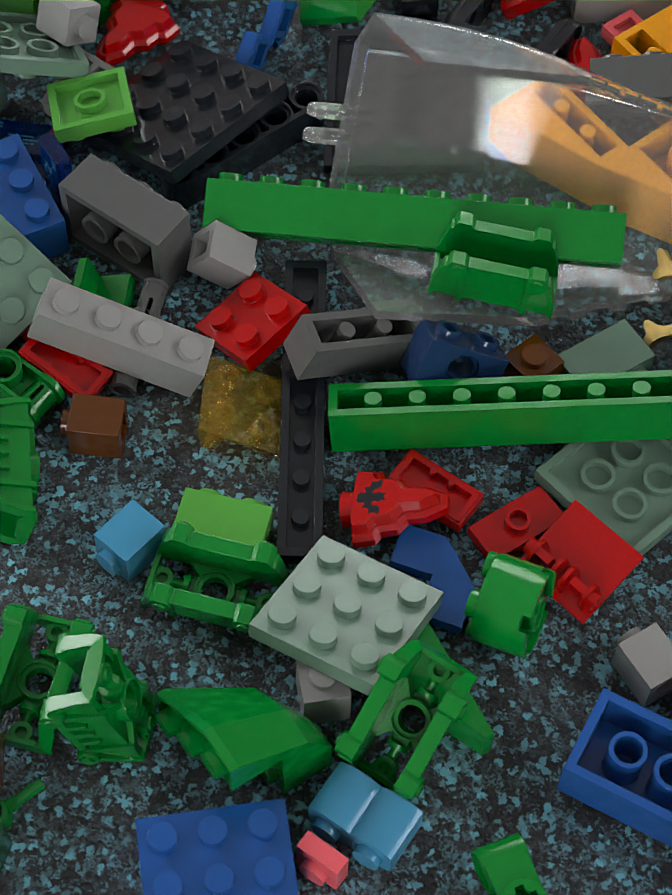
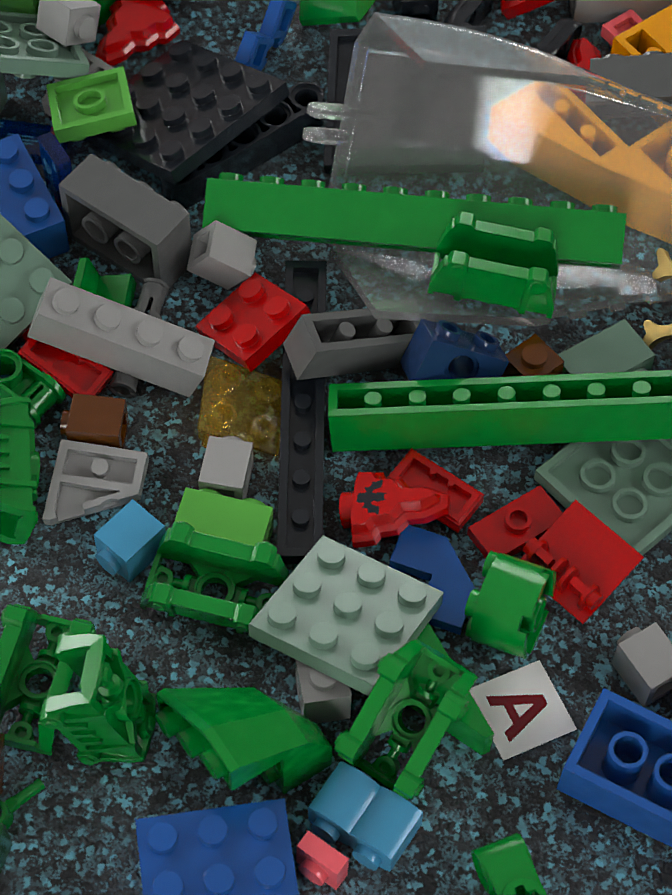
none -> light grey wing [42,439,149,526]
none -> light grey brick [198,436,254,500]
none -> white sticker [469,660,577,761]

